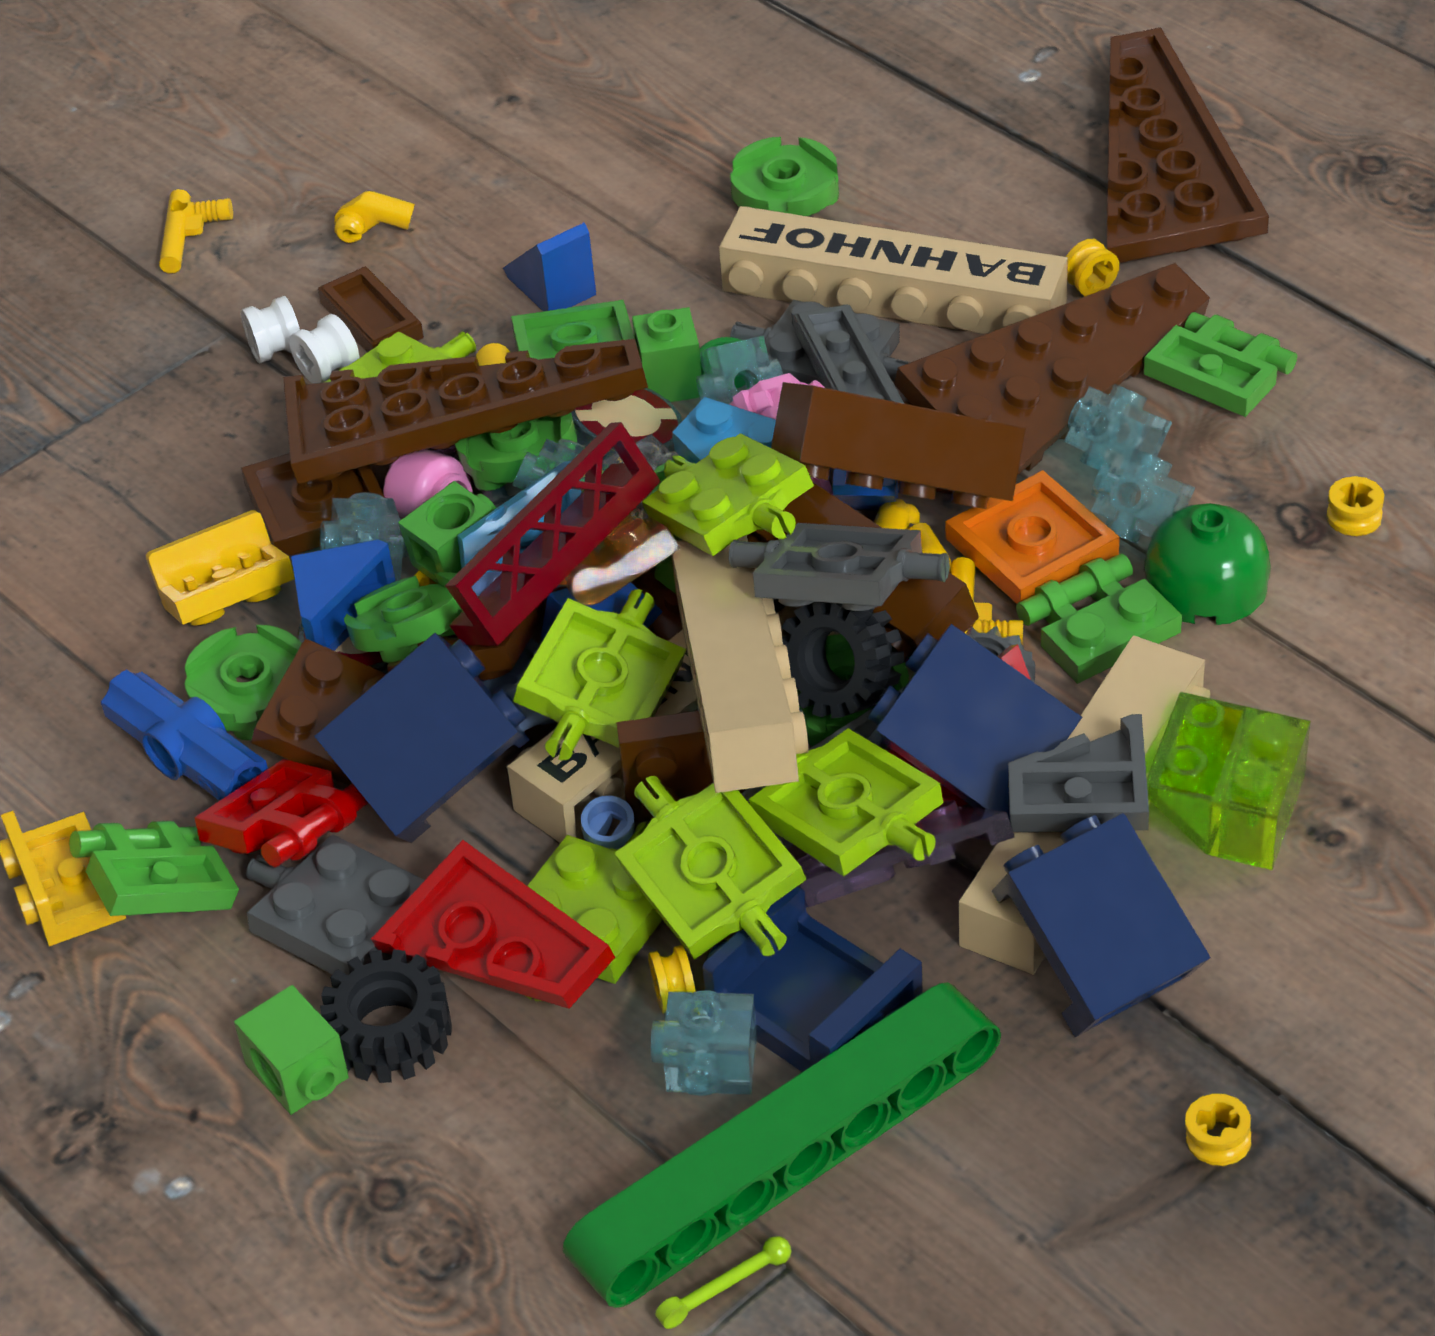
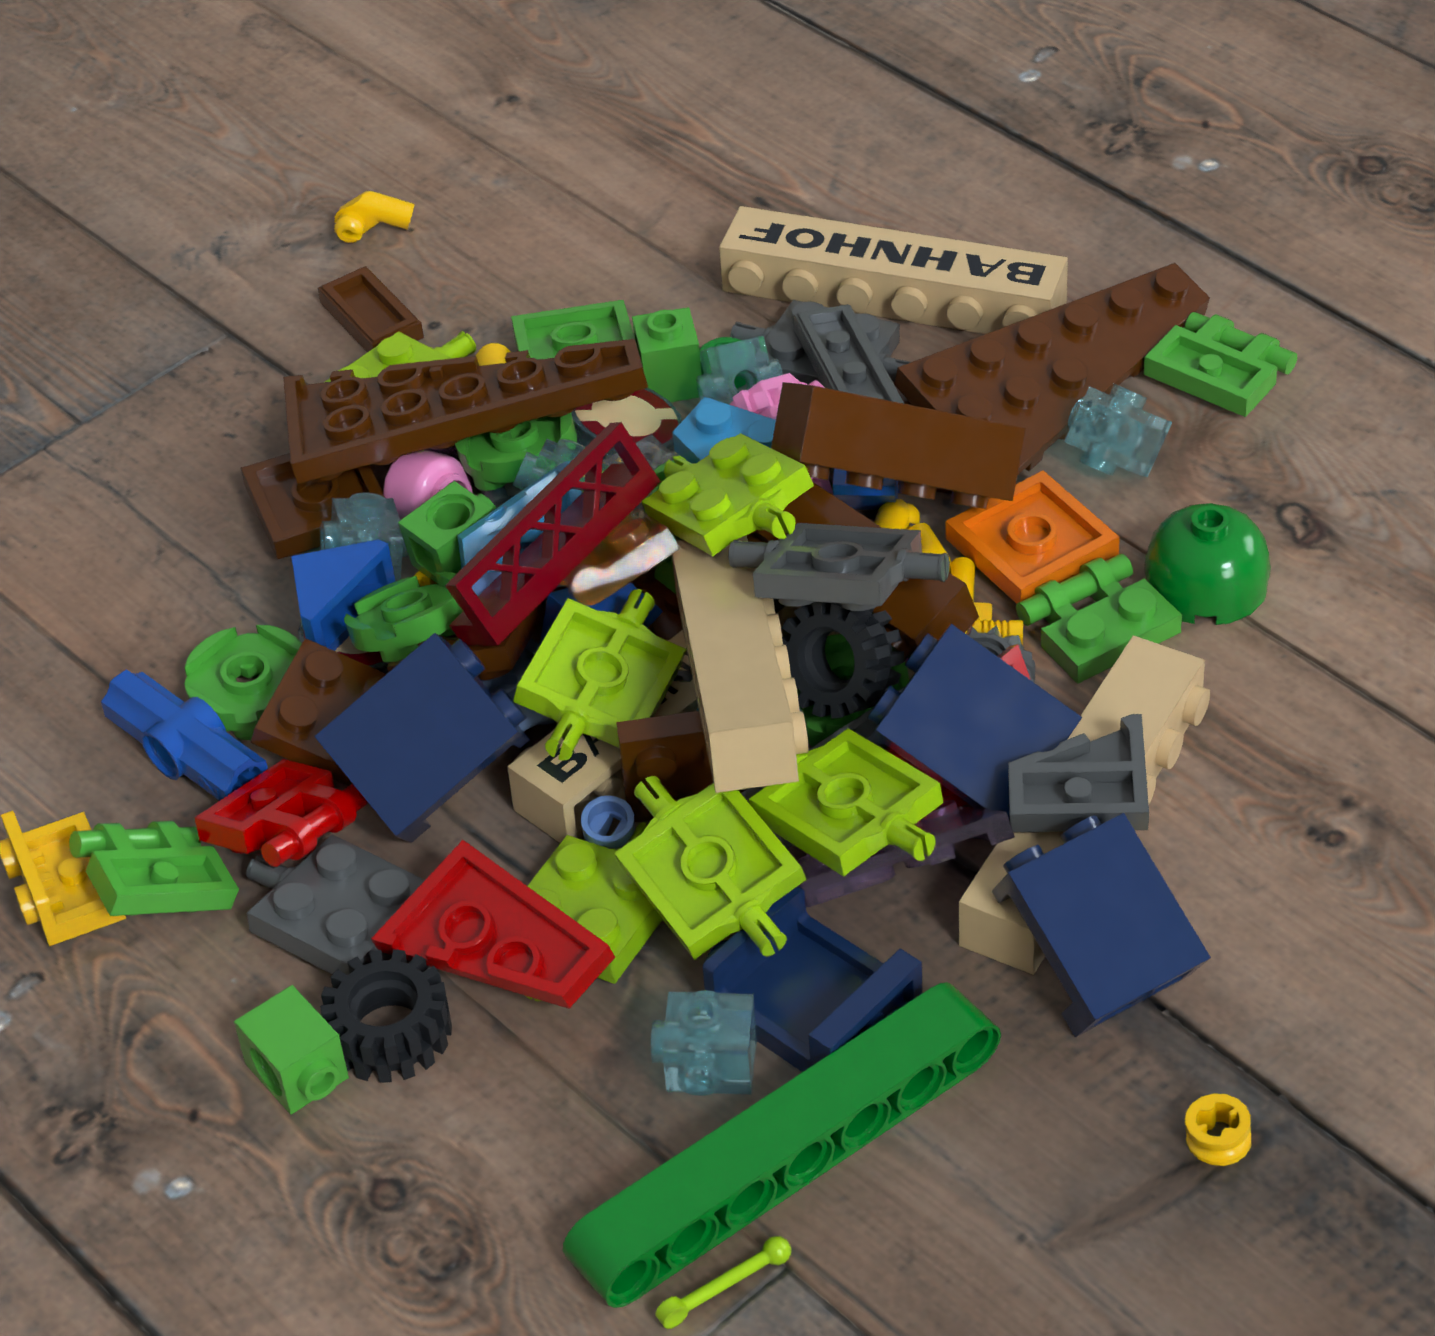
yellow bracket [146,510,295,626] -> none
yellow hose [159,189,233,274] -> none
white wheel [241,296,300,364] -> none
white wheel [289,314,359,384] -> none
blue slope [503,223,596,311] -> none
yellow bush [648,945,697,1014] -> none
bright green plate [730,137,839,216] -> none
yellow bush [1066,239,1119,296] -> none
clear light blue brick [1091,450,1196,543] -> none
reddish brown wing [1107,27,1269,263] -> none
clear neon green slope [1147,692,1311,870] -> none
yellow bush [1326,476,1385,536] -> none

